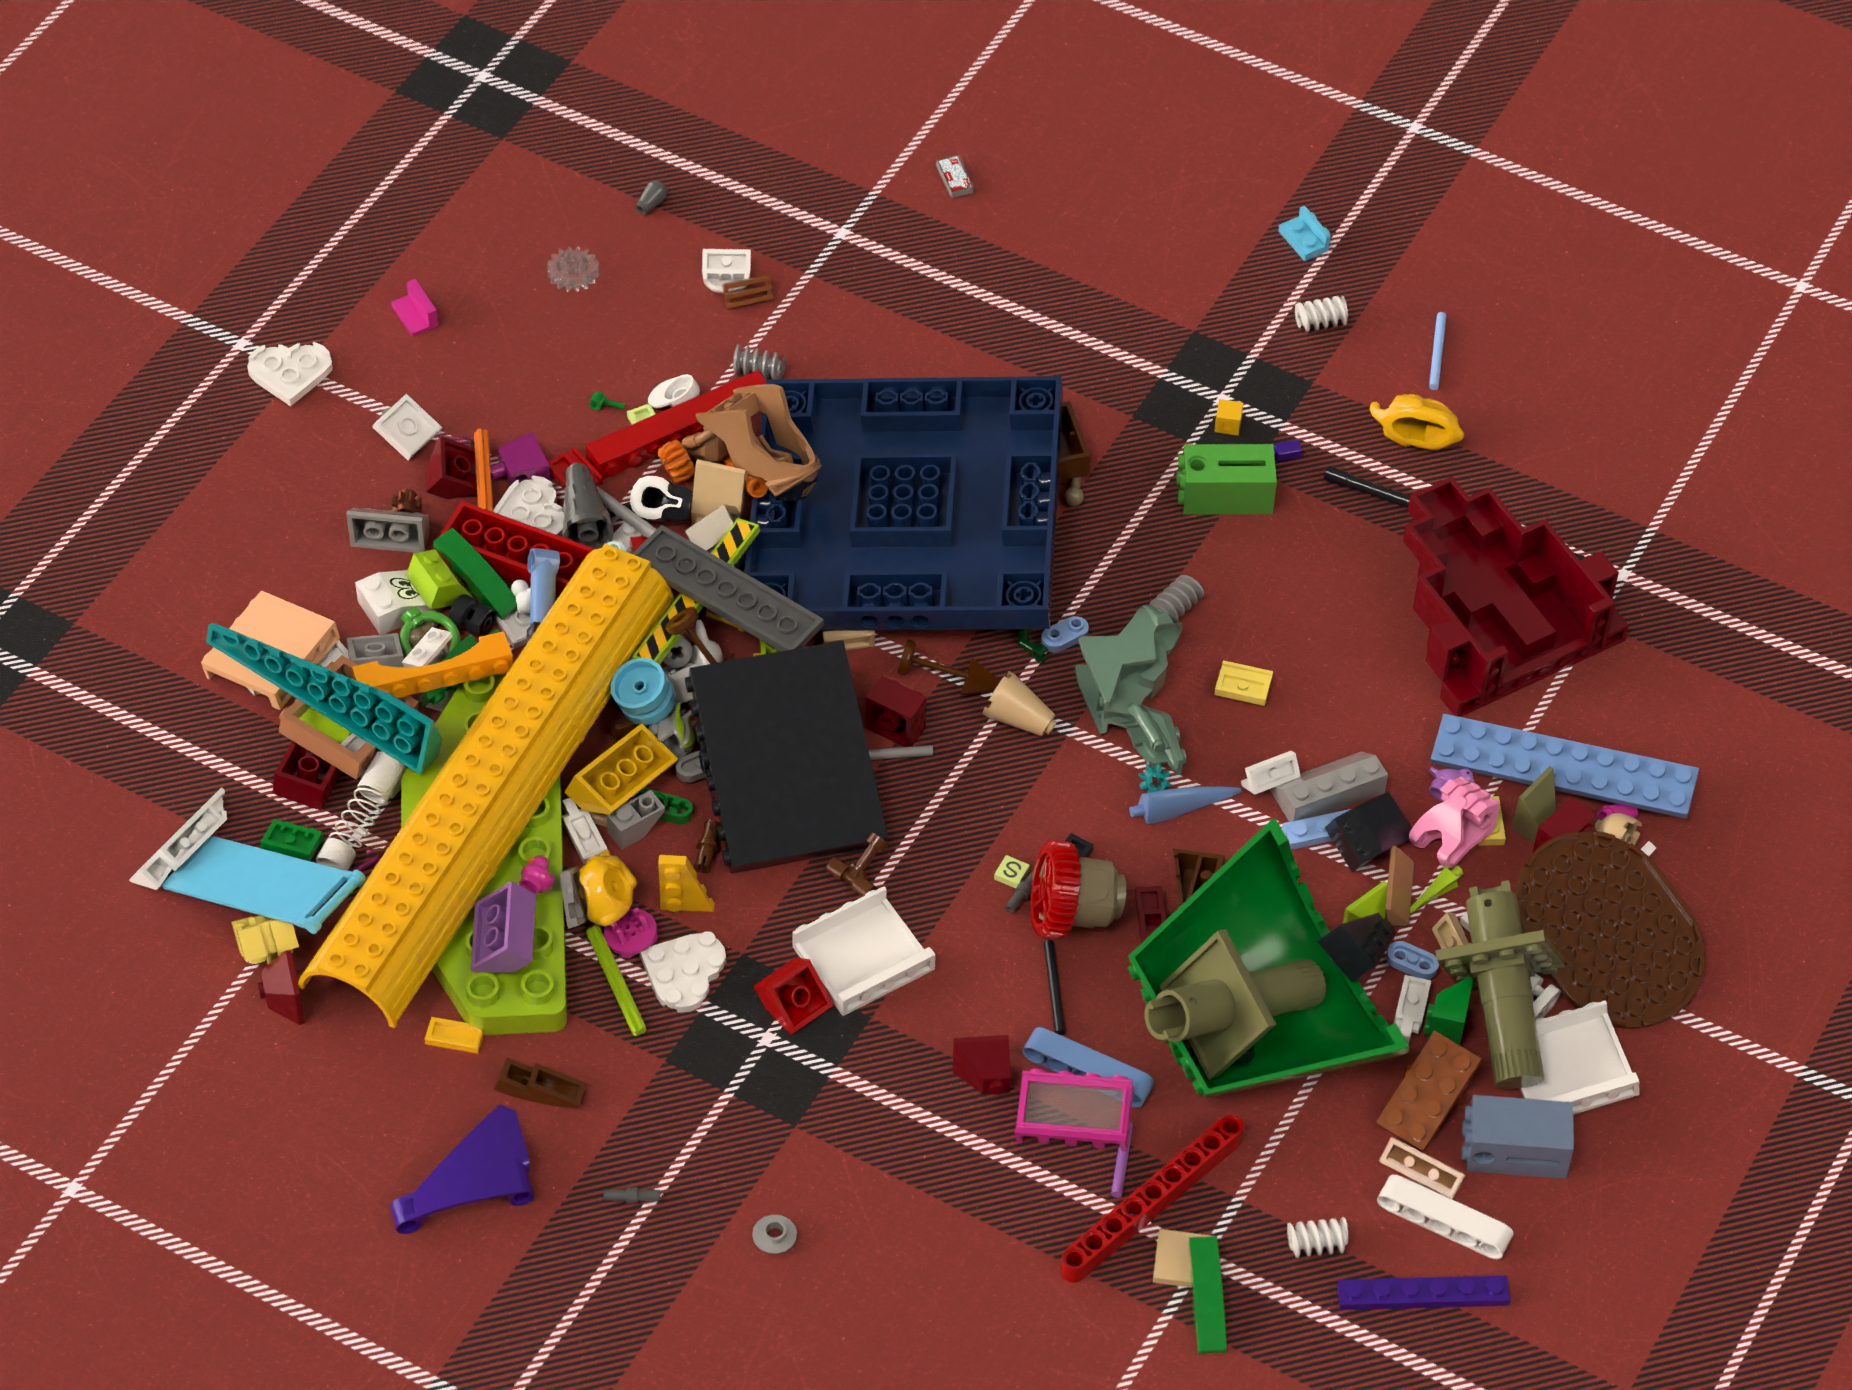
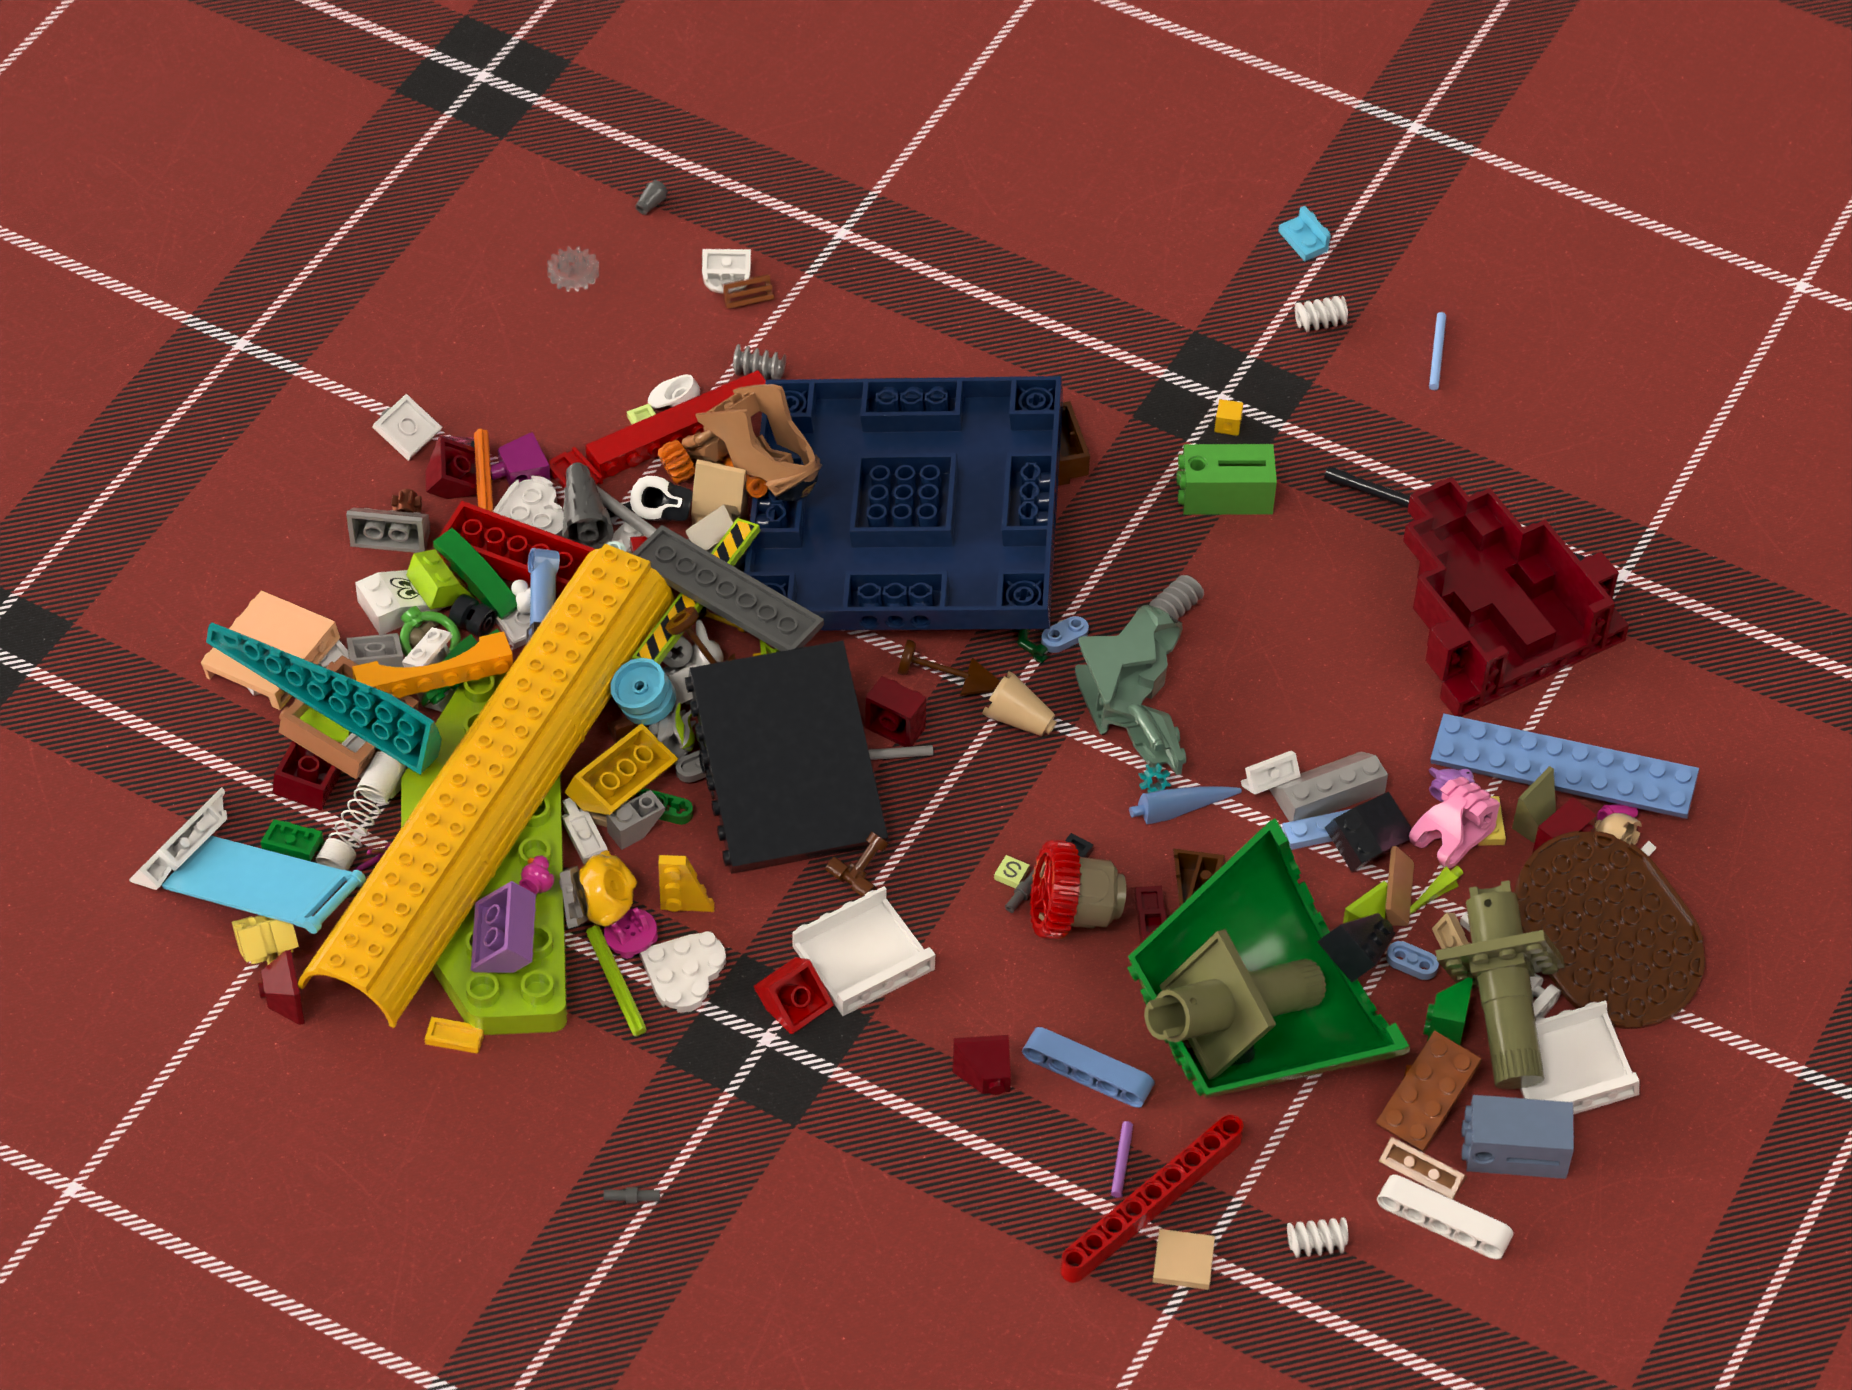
white plate [248,342,333,406] -> none
dark purple panel [390,1104,534,1234] -> none
dark pink panel [391,279,438,336] -> none
reddish brown slope [494,1057,586,1108] -> none
green hand [589,391,625,411] -> none
reddish brown pin [694,820,720,873] -> none
light grey piece [752,1214,797,1254] -> none
tan tile [823,630,875,650] -> none
tile [936,155,974,198] -> none
window [1014,1068,1134,1152] -> none
black bar [1043,940,1066,1036] -> none
dark tan bar [1064,477,1084,507] -> none
green slope [1188,1236,1227,1354] -> none
light yellow plate [1214,660,1273,706] -> none
dark purple bar [1273,440,1302,461] -> none
dark purple plate [1337,1275,1510,1310] -> none
yellow piece [1370,394,1464,450] -> none
white hinge [1394,975,1431,1045] -> none

